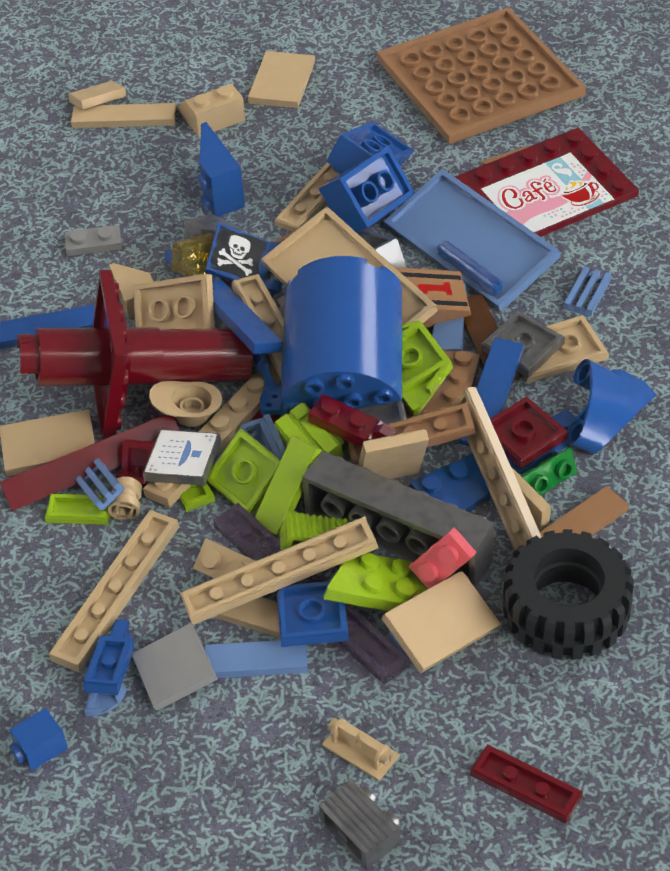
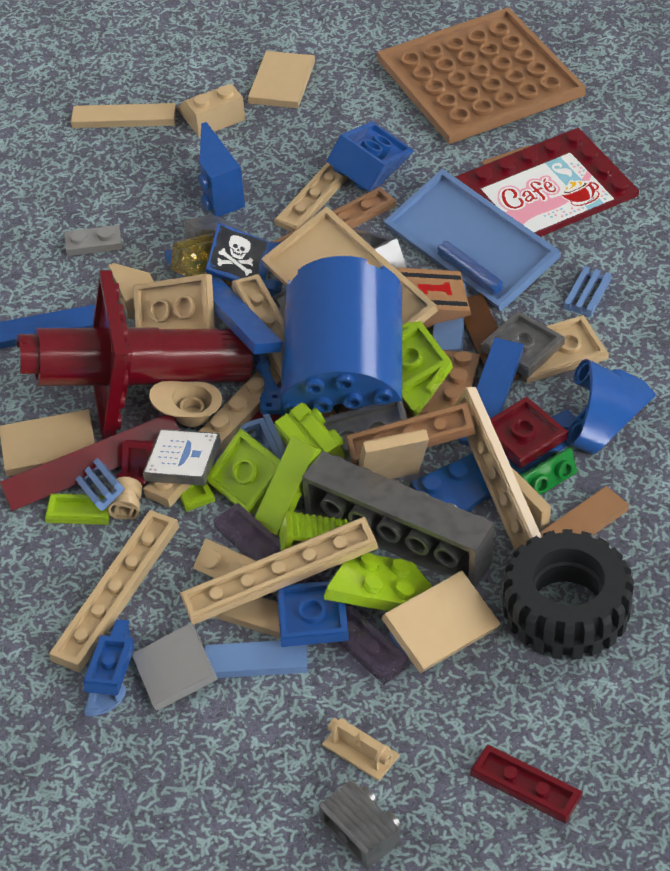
blue brick [9,708,68,771] -> none
tan tile [68,81,126,109] -> none
dark red hinge [307,394,397,447] -> none
blue slope [319,145,415,233] -> none
coral plate [408,527,477,589] -> none

